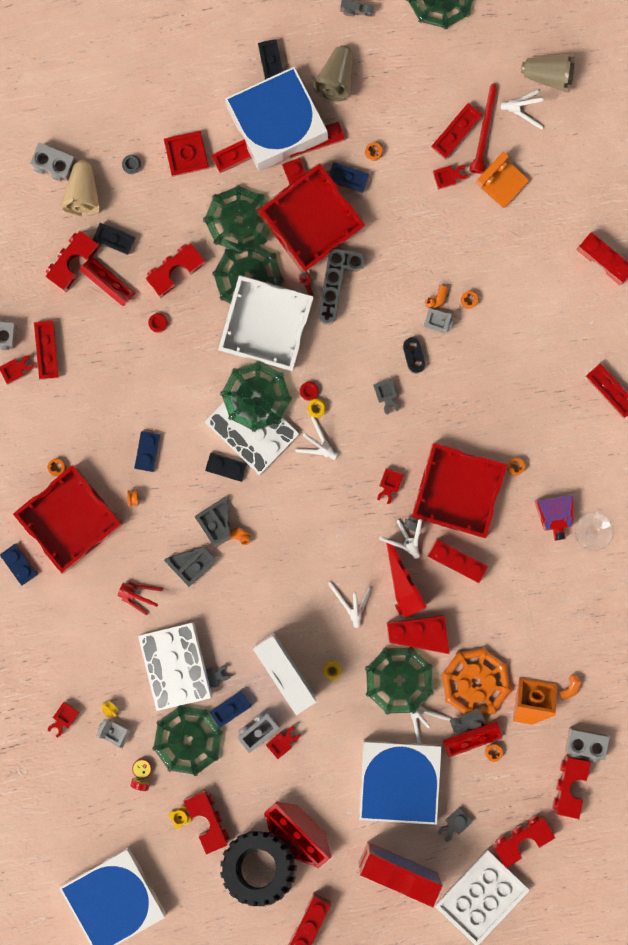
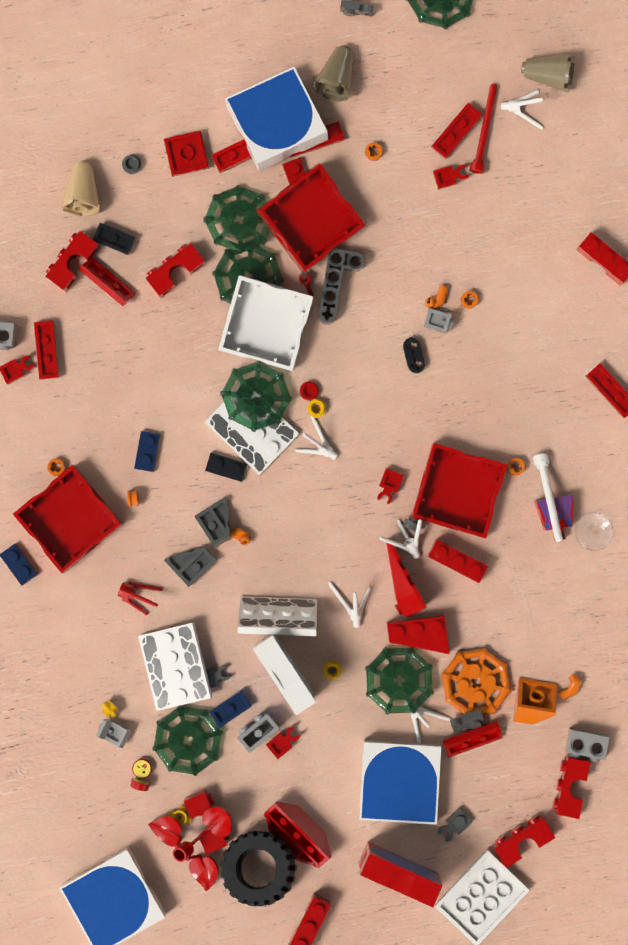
light grey brick [30,143,76,182] -> none
red plate [47,701,80,738] -> none
red tile [148,313,168,333] -> none
black plate [258,39,283,80] -> none
dark blue plate [329,162,369,193] -> none
dark grey plate [373,379,399,415] -> none
orange bracket [476,151,529,208] -> none
orange bush [485,743,503,762] -> none
none -> red plant [148,806,232,891]
none -> white plate [238,596,317,636]
none -> white piece [533,454,563,542]

